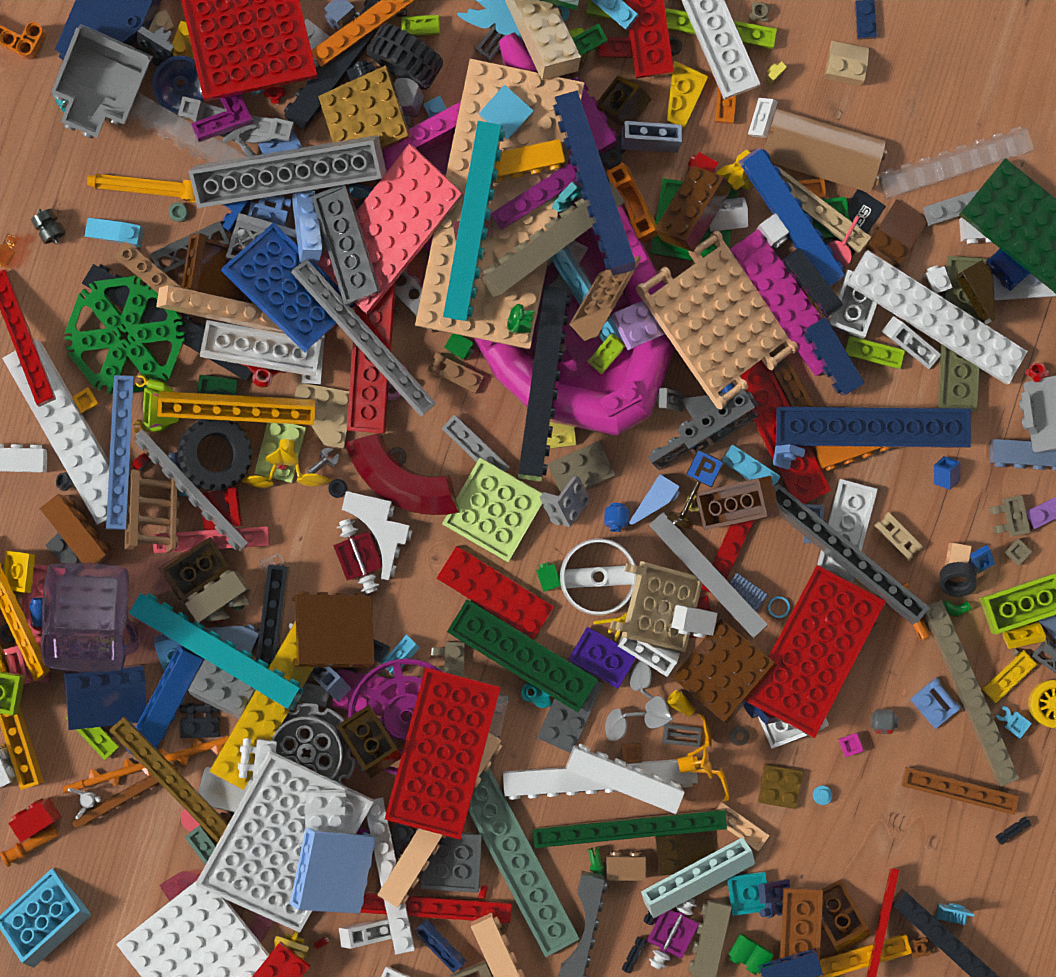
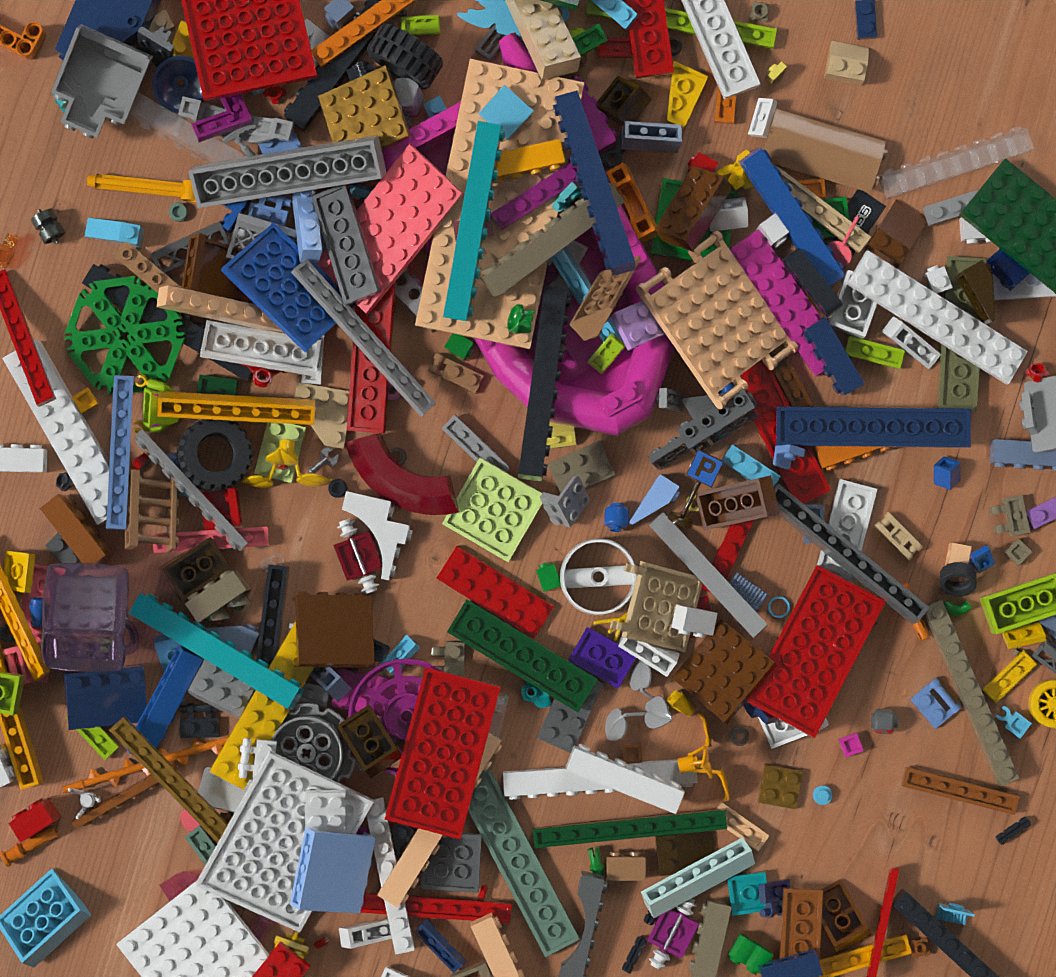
dark grey tile [662,724,703,747] -> none

